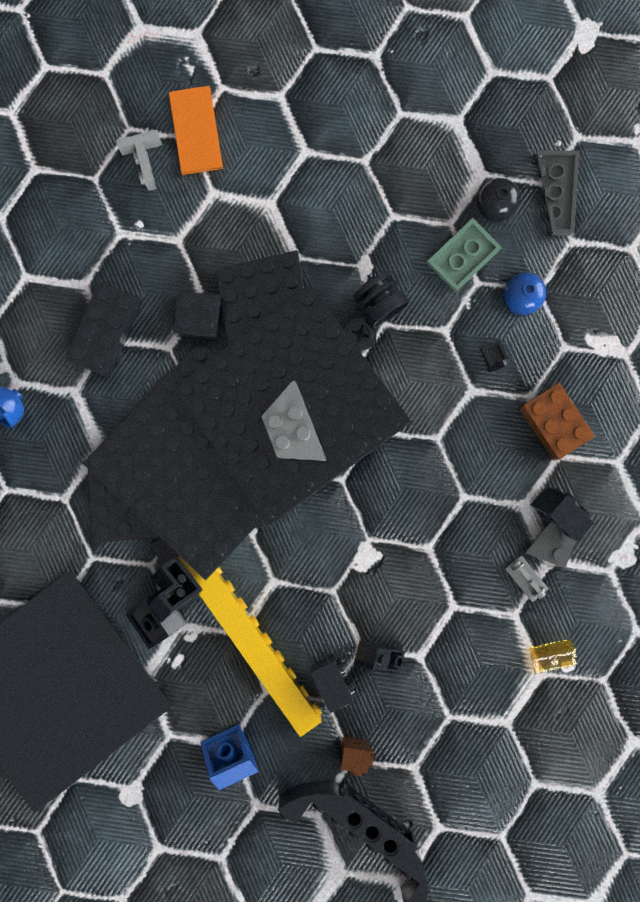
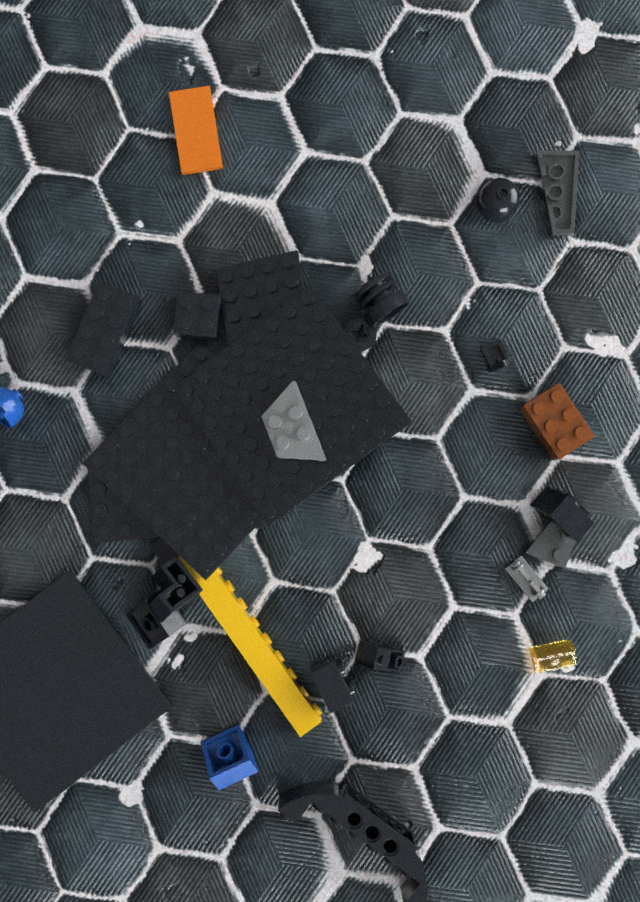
light grey bracket [116,130,162,191] -> none
reddish brown brick [340,737,374,776] -> none
sand green plate [427,218,502,292] -> none
blue cylinder [503,272,546,316] -> none

